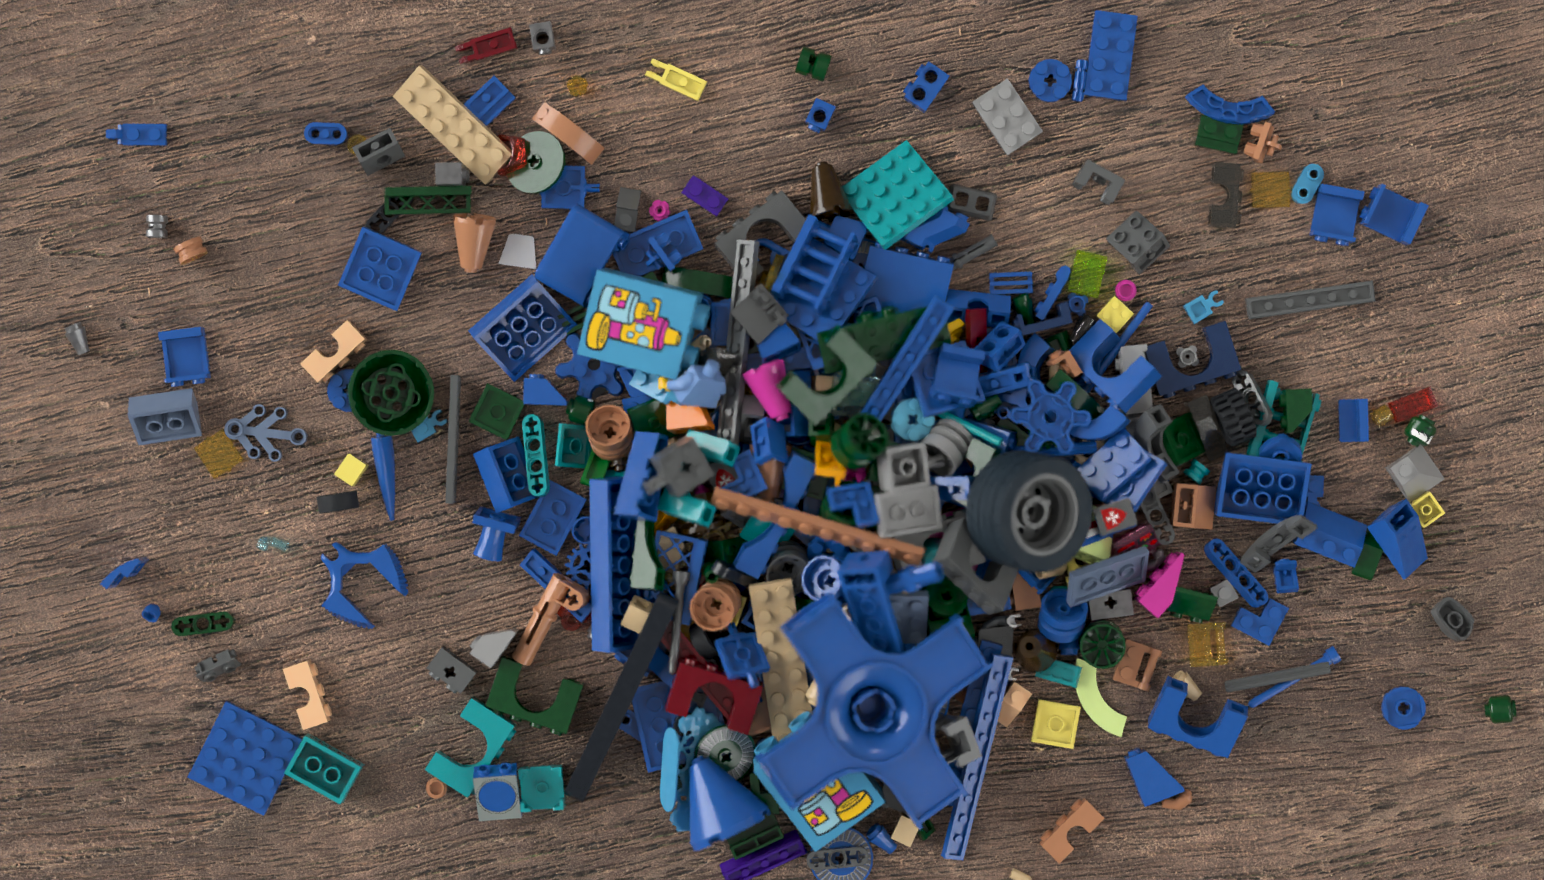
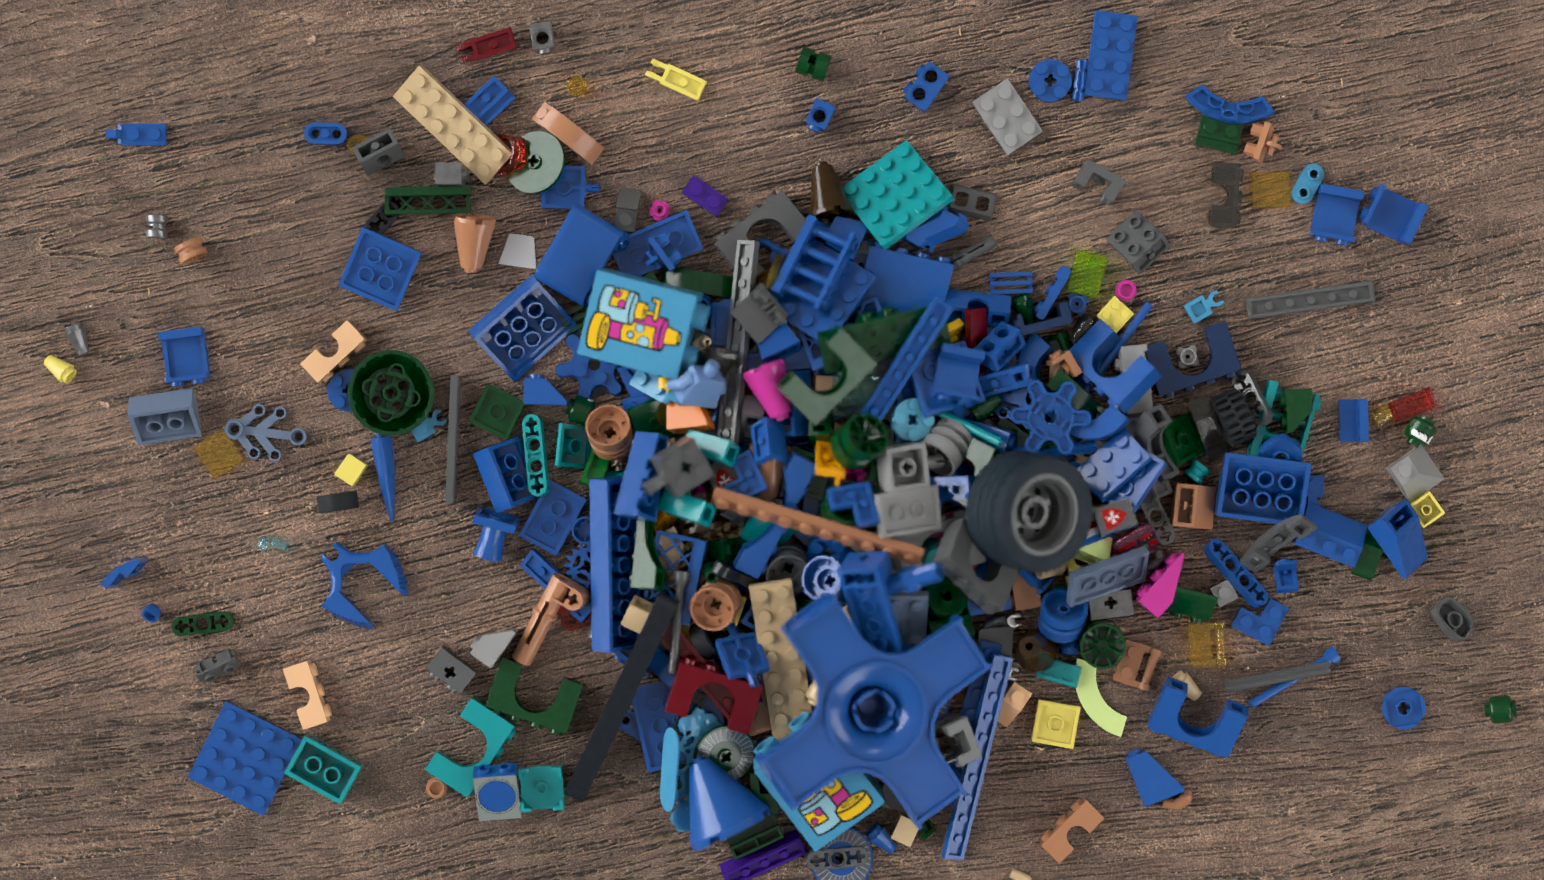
none -> light yellow cone [43,355,77,384]

